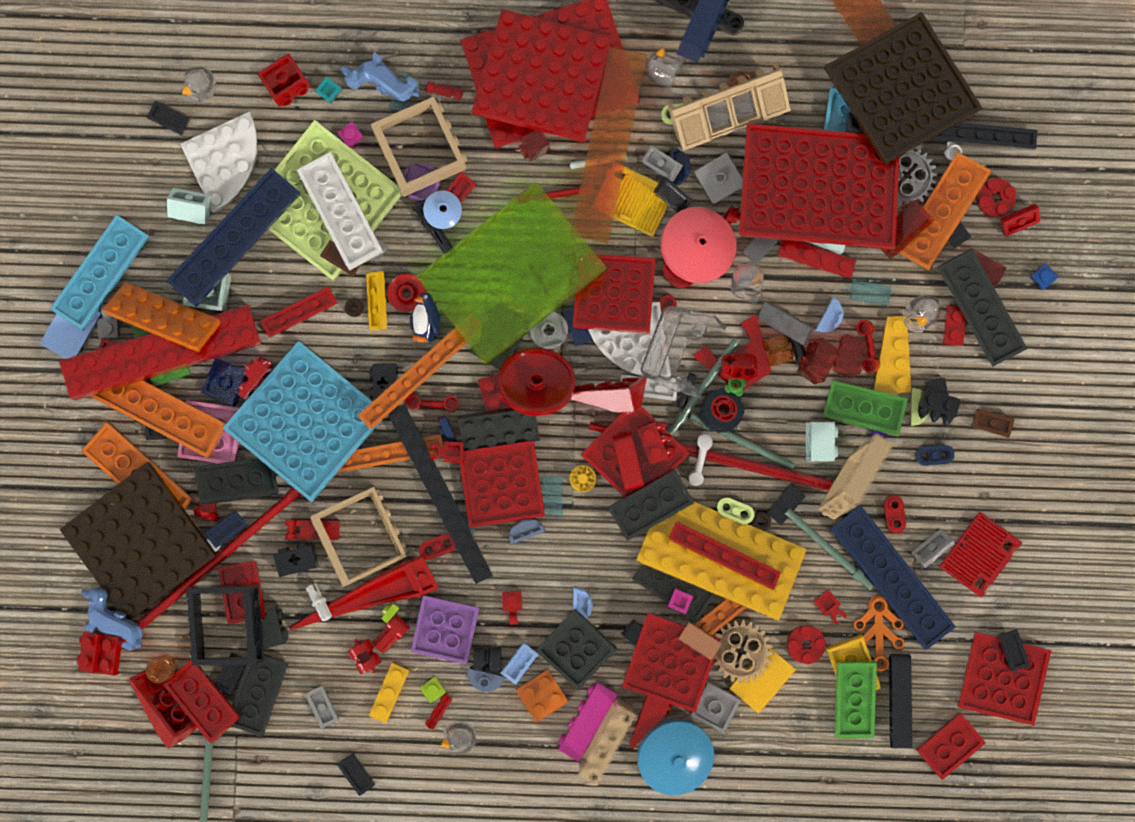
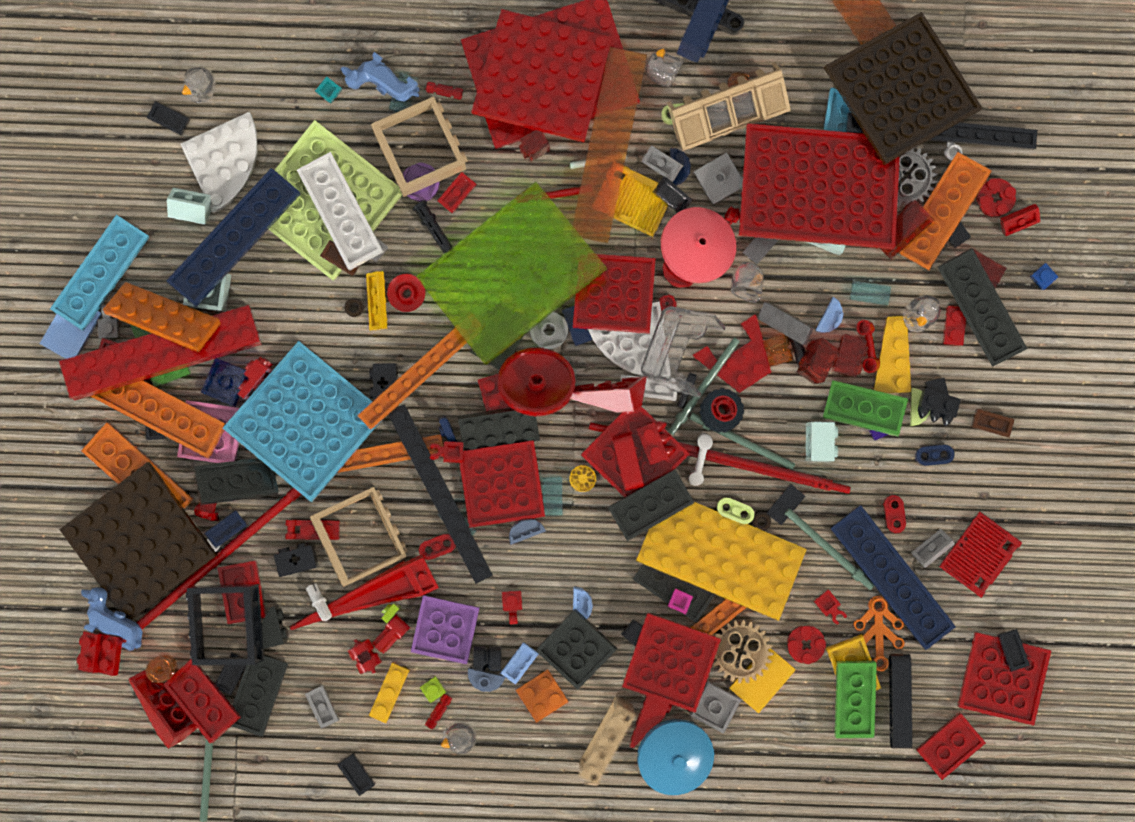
red plate [257,53,311,108] -> none
red plate [260,286,338,338] -> none
dark pink plate [337,121,364,148] -> none
red bar [405,394,459,412] -> none
animal [409,292,440,342] -> none
light blue dish [423,191,462,229] -> none
dark pink brick [557,680,618,762] -> none
red plate [667,521,782,590] -> none
nougat tile [678,622,722,660] -> none
red piece [720,353,758,380] -> none
bright green plate [725,379,746,396] -> none
red plate [777,240,856,279] -> none
tan window [818,434,893,519] -> none

